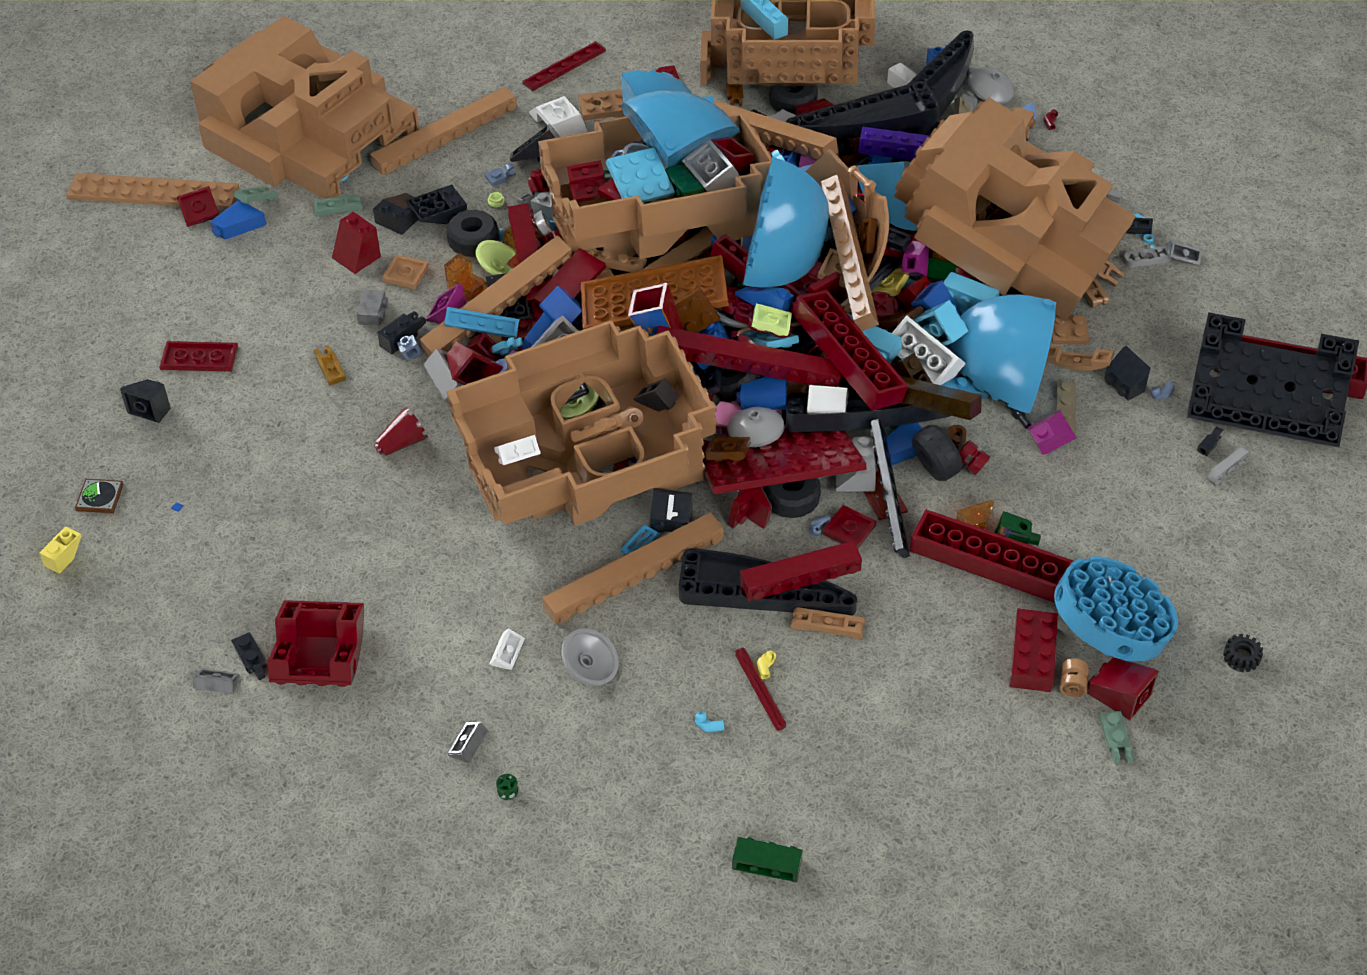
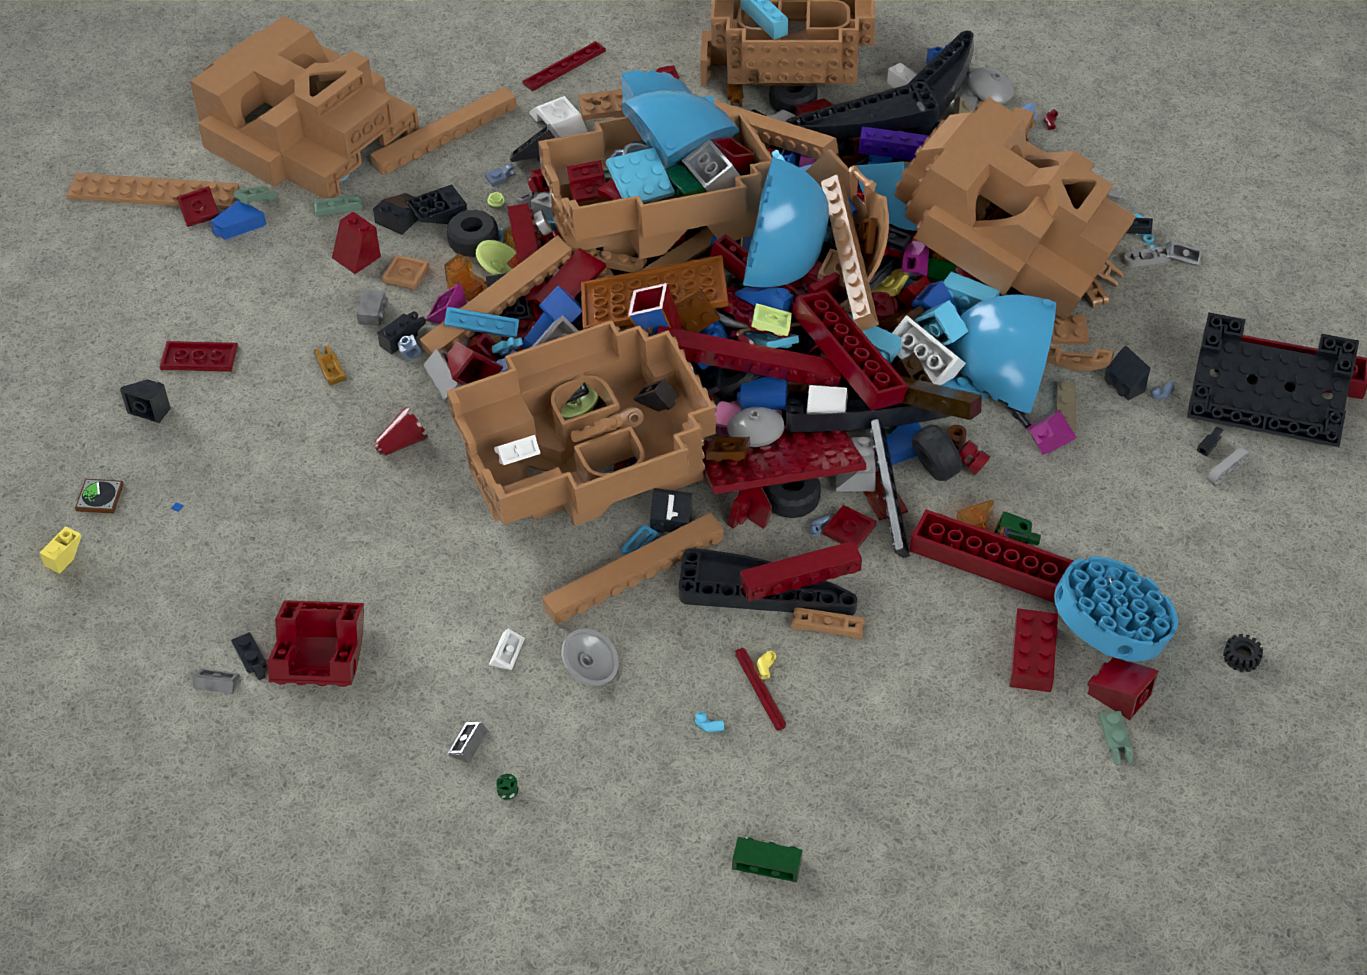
medium nougat wheel [1060,658,1089,697] -> none

